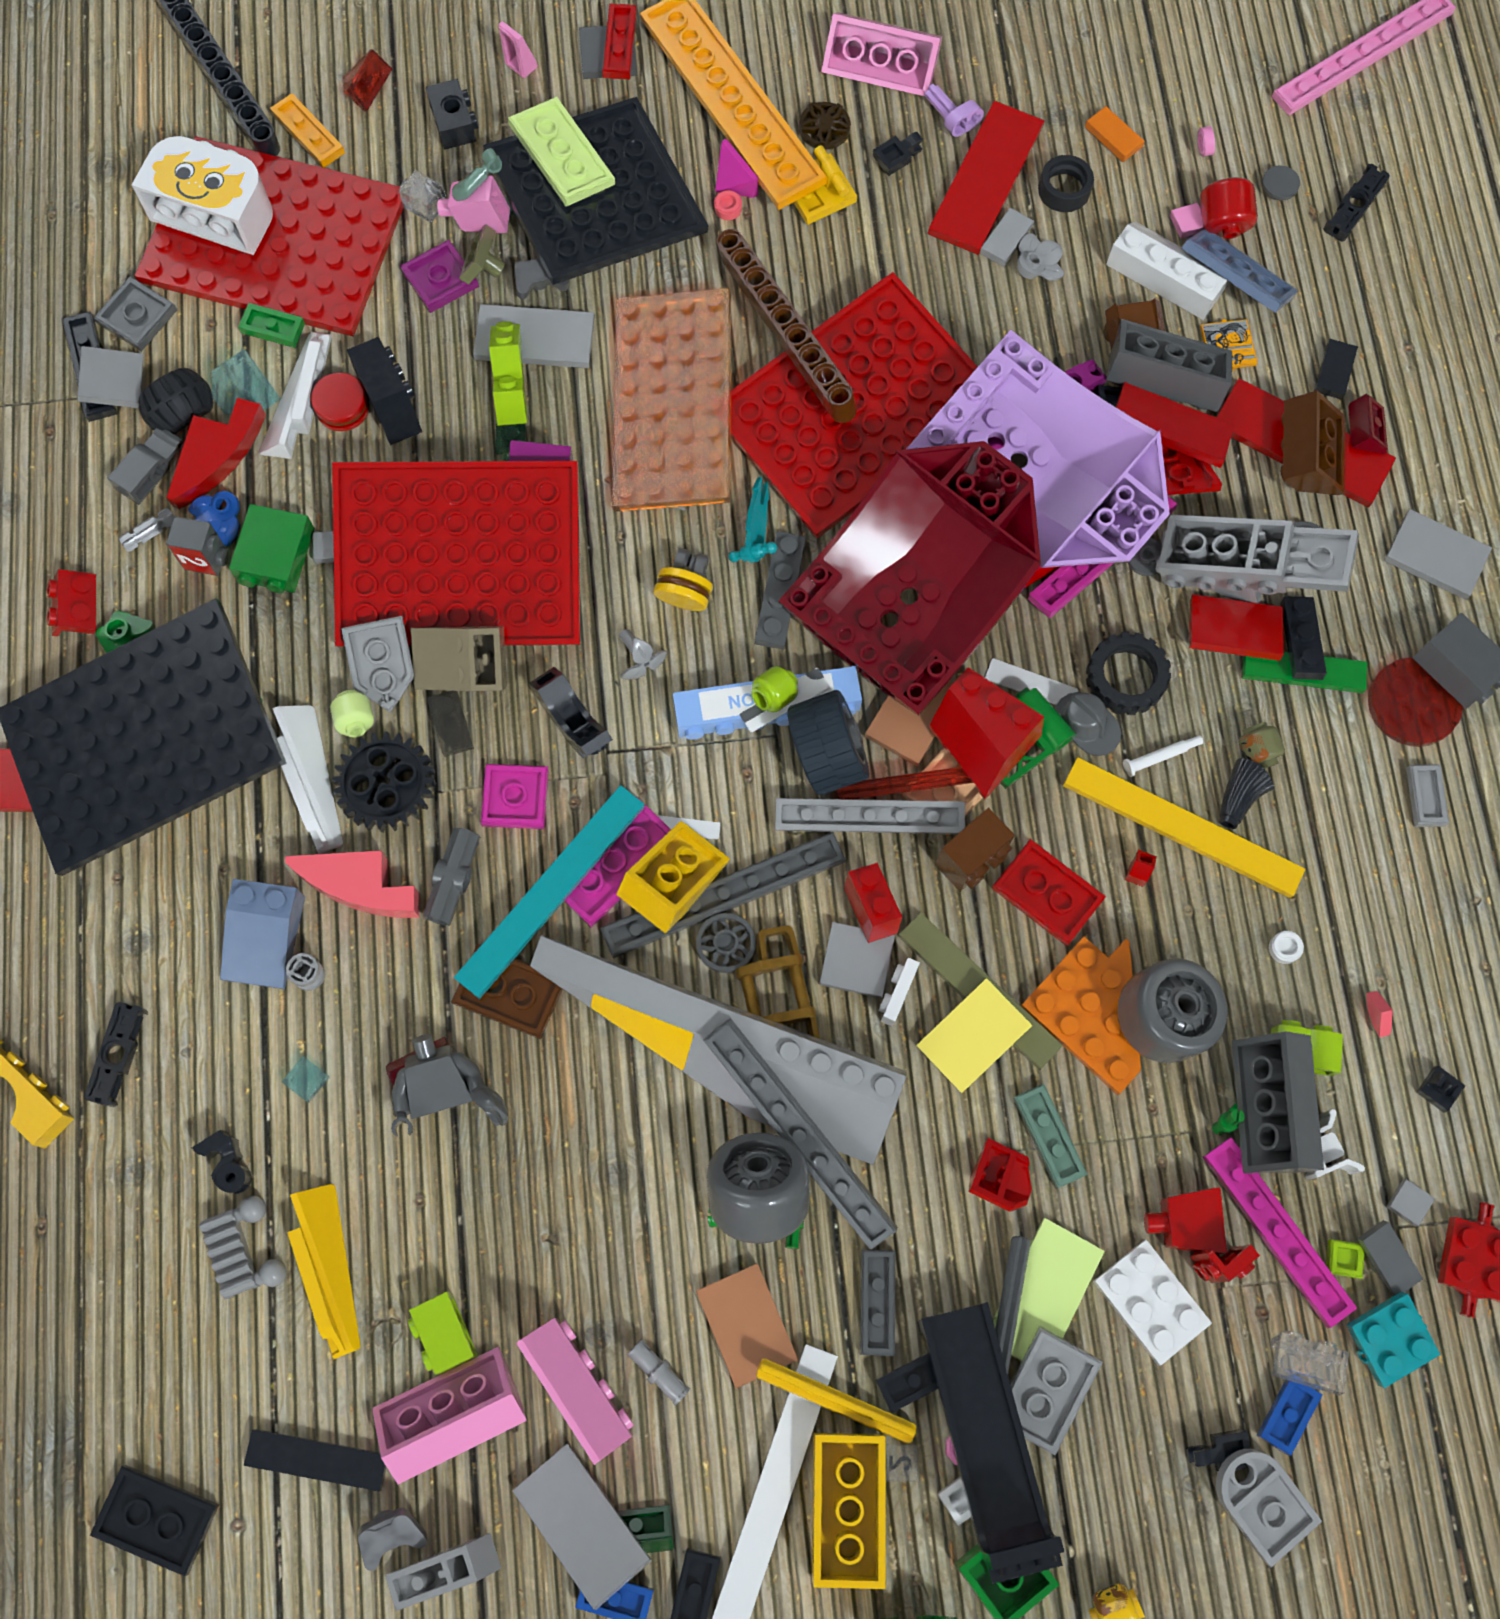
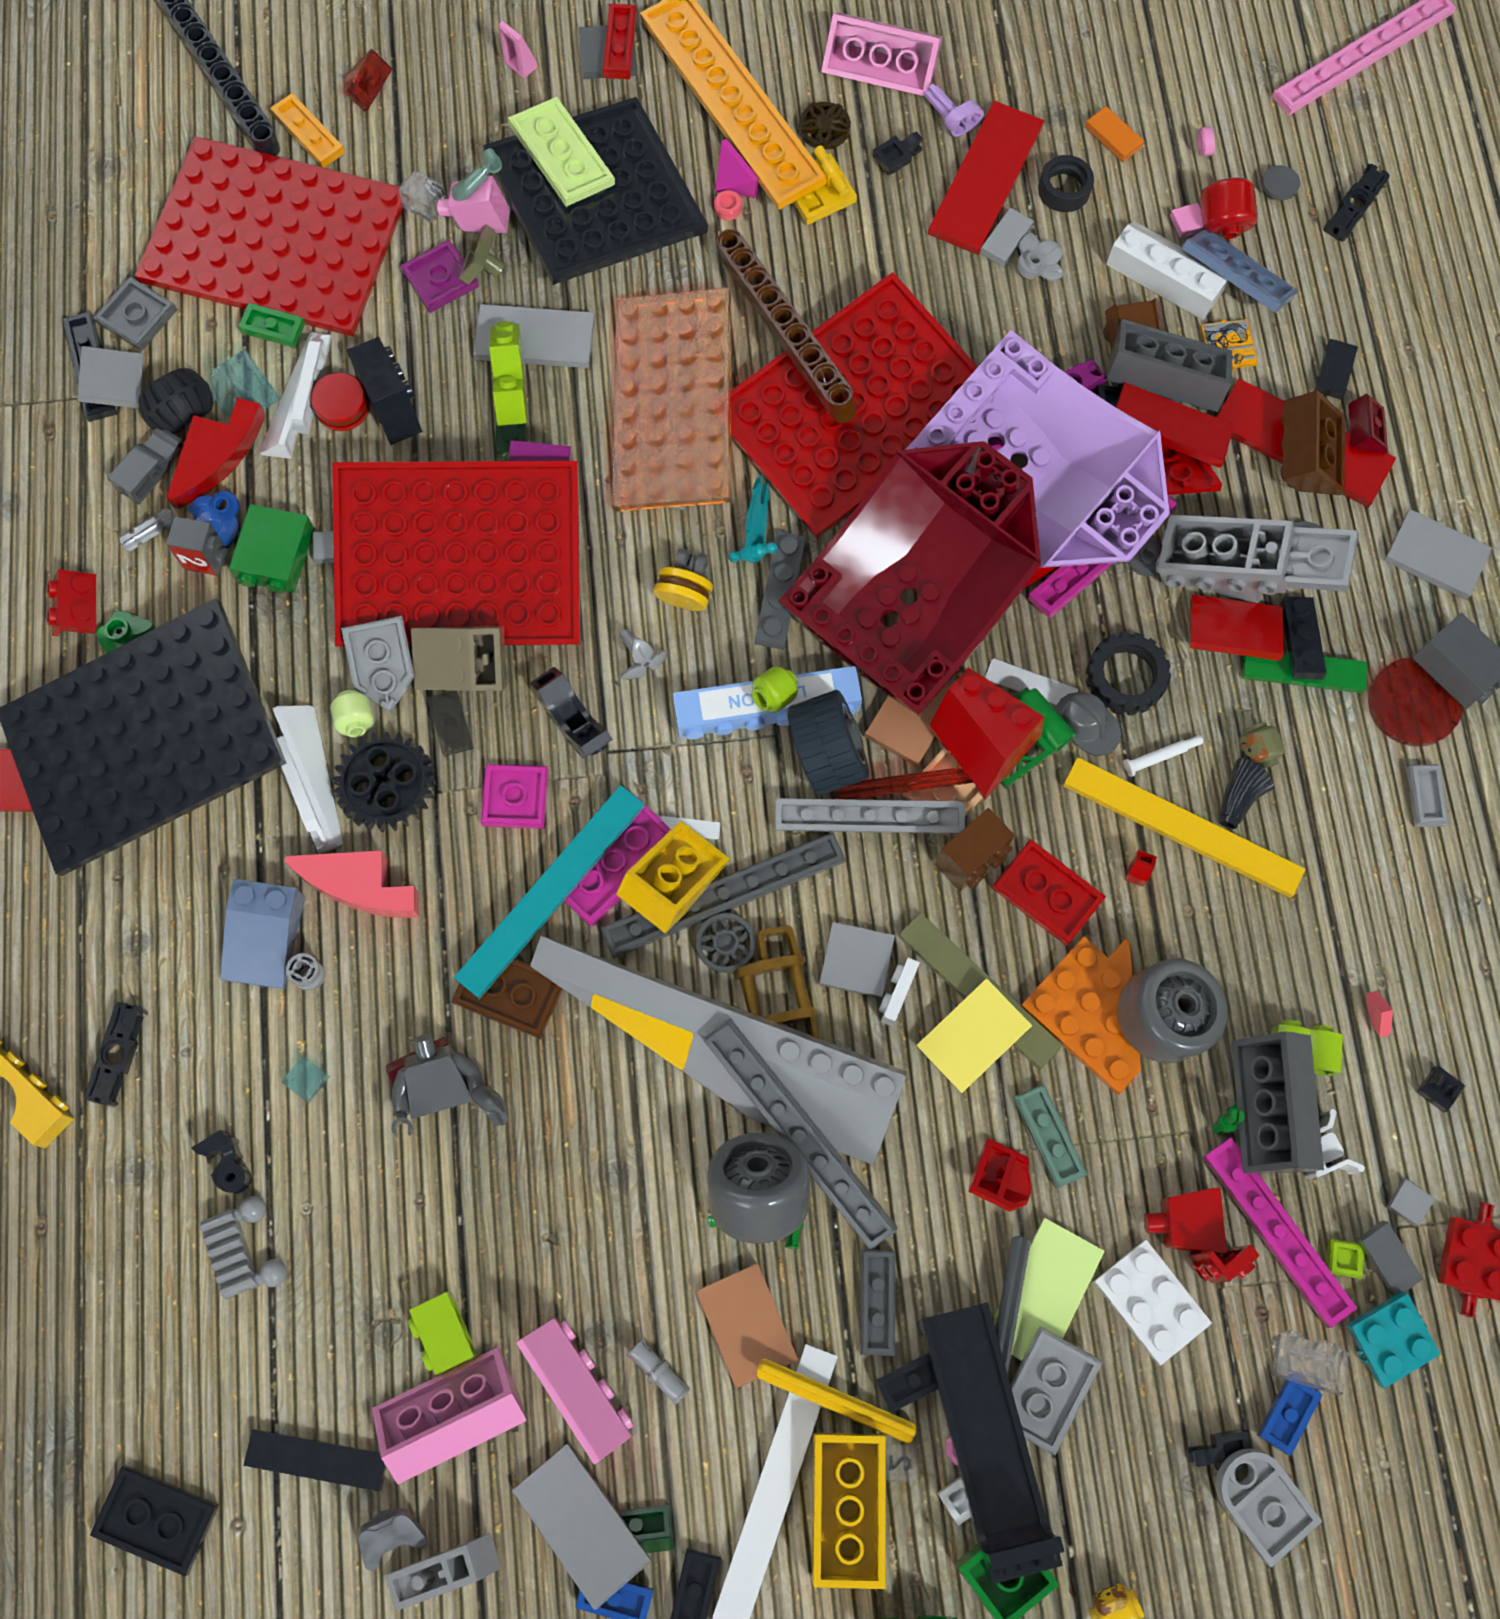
white brick [132,136,273,255] -> none
yellow wedge [287,1184,361,1359] -> none
dark grey piece [423,828,481,926] -> none
black brick [426,79,479,150] -> none
flat silver piece [514,258,569,299] -> none
white sticker [739,668,830,732] -> none
red brick [844,863,902,943] -> none
white tile [1269,931,1304,964] -> none

